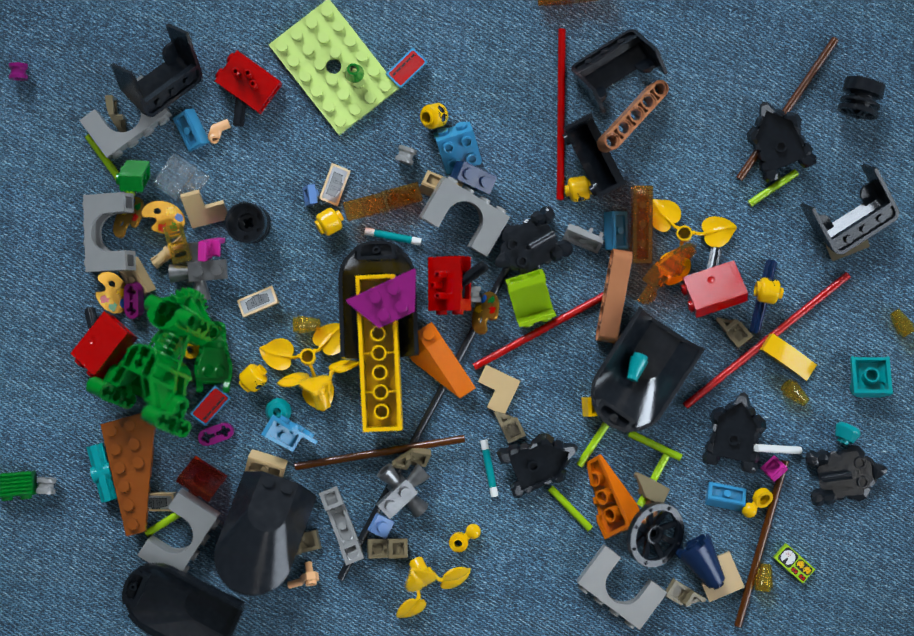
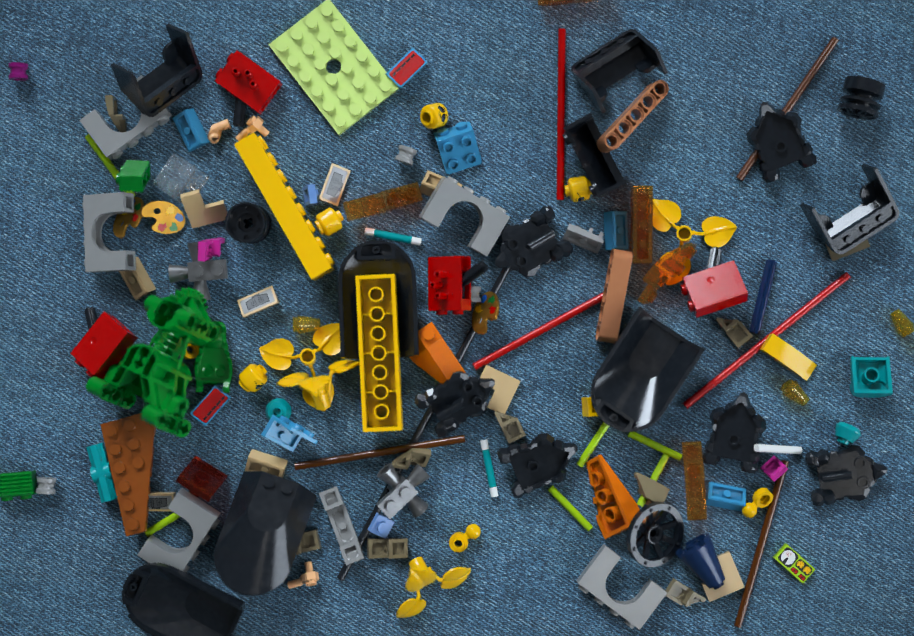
pearl gold piece [95,271,126,314] -> none
magenta beam [124,282,144,319] -> none
tan pin [150,236,188,269] -> none
clear yellow slope [162,222,192,265] -> none
magenta beam [198,422,235,446] -> none
green cone [345,63,364,83] -> none
magenta wing [346,268,416,328] -> none
brick [450,161,497,195] -> none
lime panel [505,269,556,328] -> none
teal cone [627,352,649,382] -> none
lime bar [747,169,799,207] -> none
yellow head [753,277,784,304] -> none
clear yellow cone [754,563,773,593] -> none
none -> yellow brick [234,133,335,281]
none -> light nougat piece [235,115,270,141]
none -> black shield [414,371,495,438]
none -> clear orange slope [682,441,707,521]

